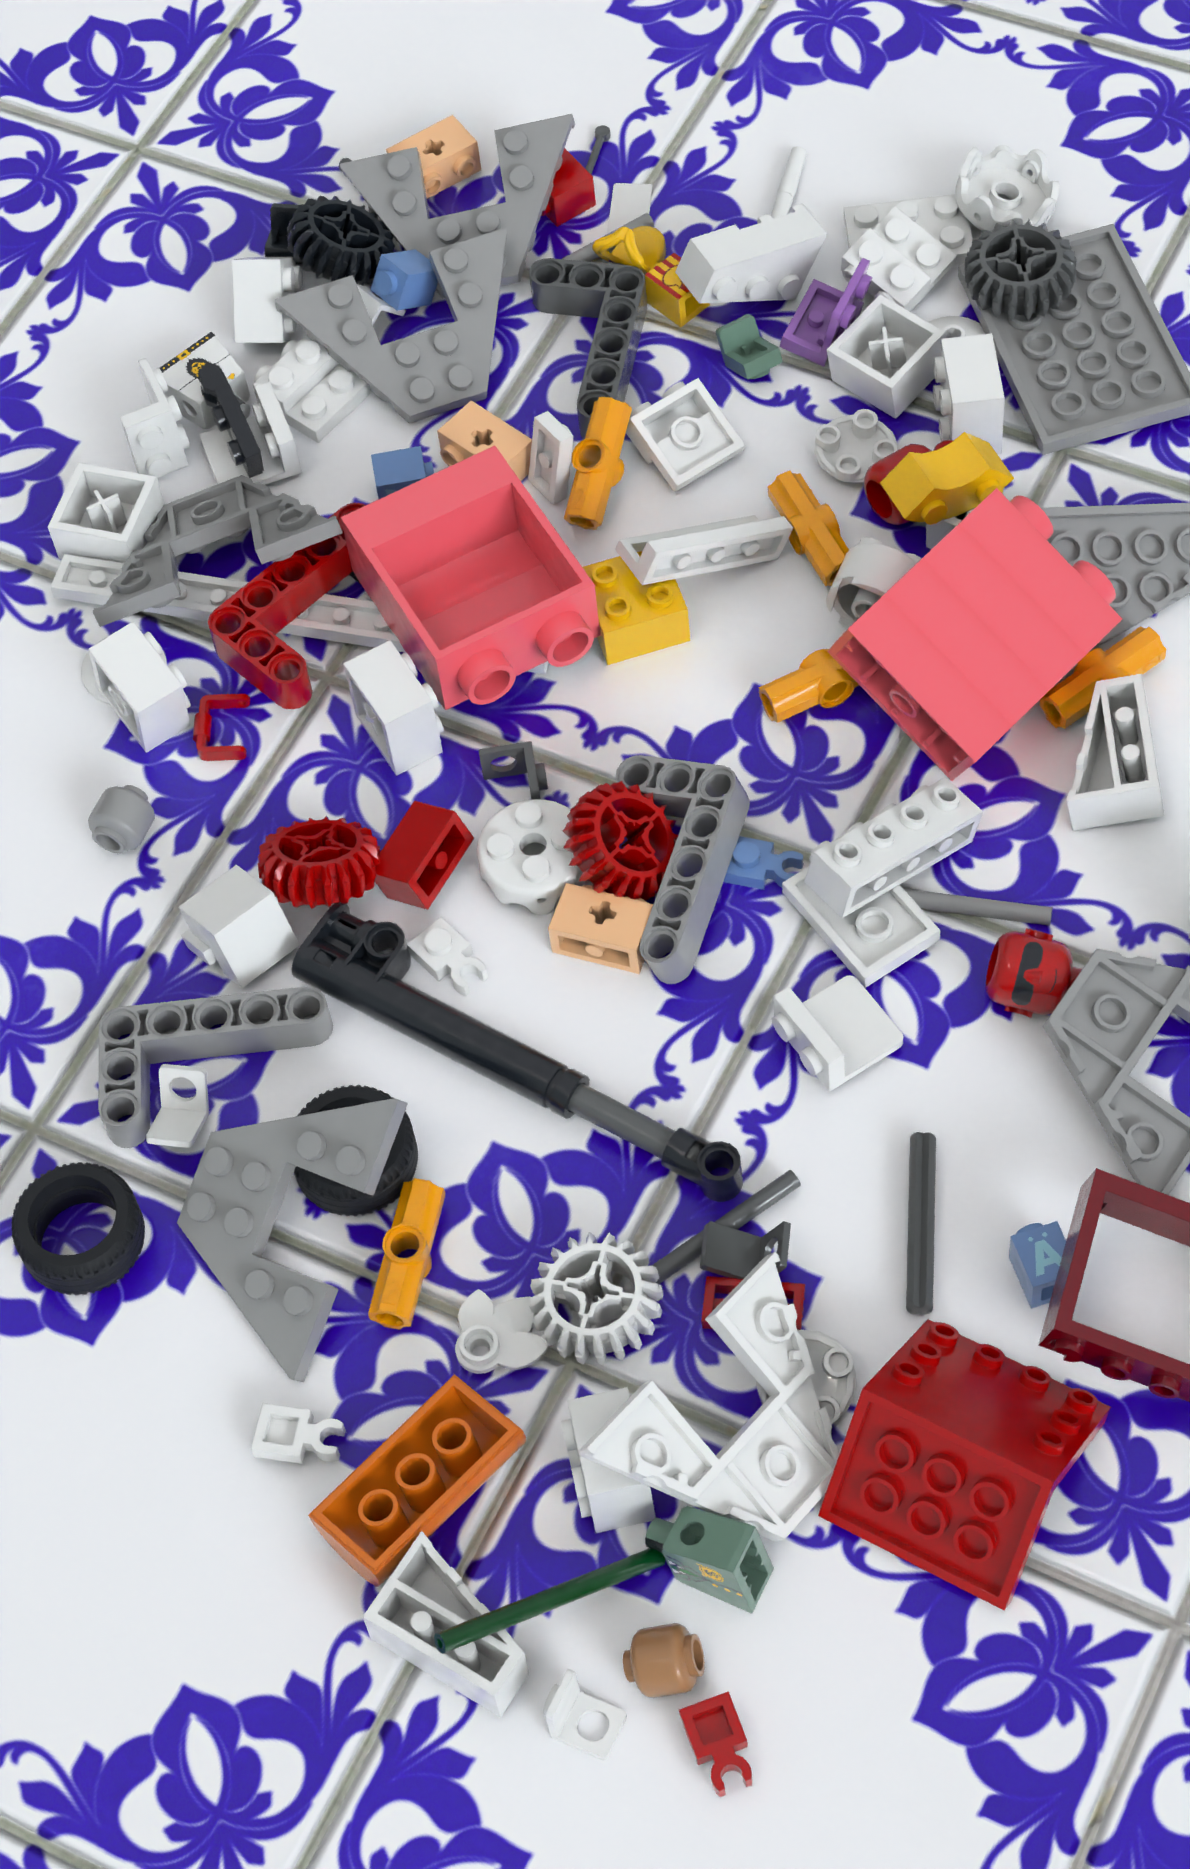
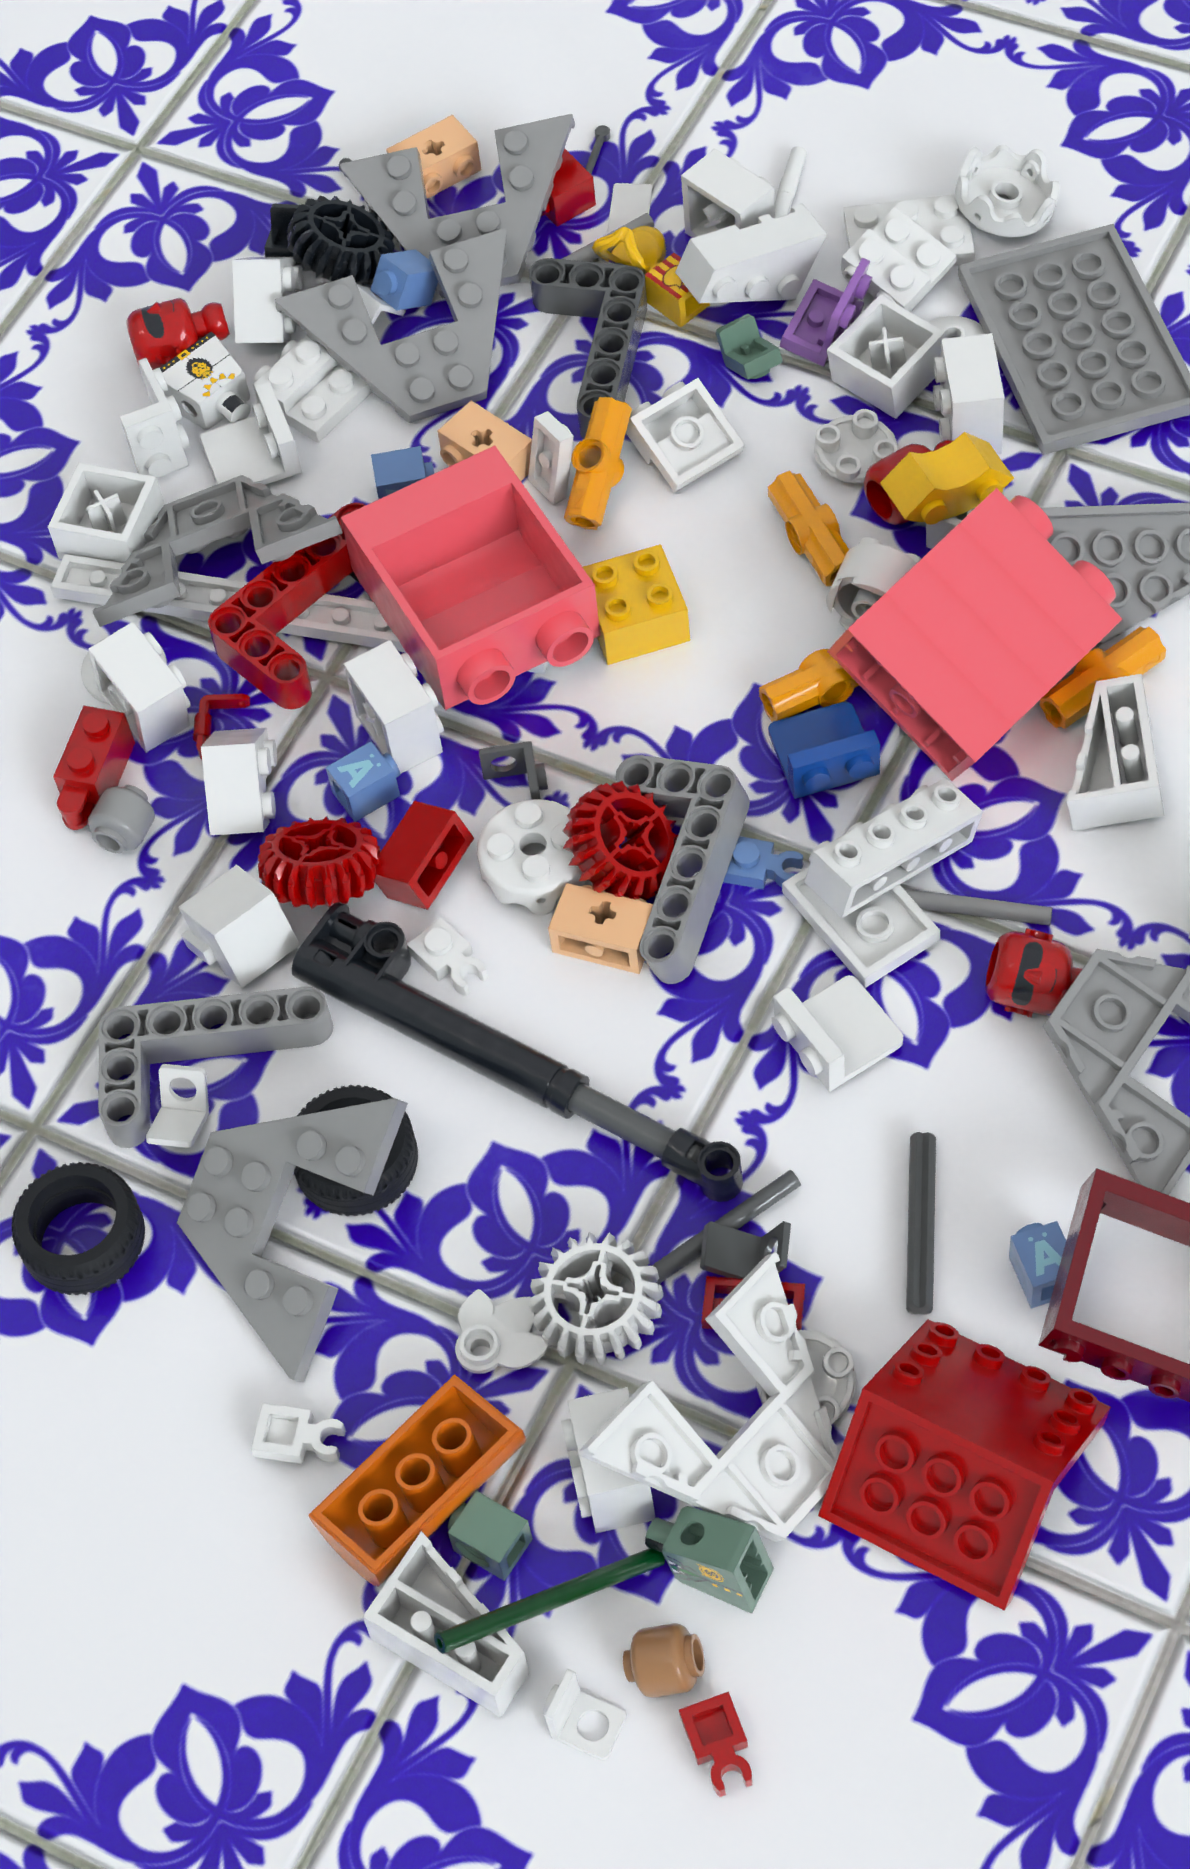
black hinge [198,362,264,478] -> none
light orange piece [368,1178,445,1330] -> none
white fence [615,515,793,585] -> none
dark grey gear [964,219,1077,321] -> none
none -> red brick [53,705,135,830]
none -> red piece [126,298,230,370]
none -> white brick [201,728,277,835]
none -> medium blue brick [326,741,400,822]
none -> sand green brick [448,1490,533,1581]
none -> white brick [681,148,775,238]
none -> blue bracket [768,702,880,799]

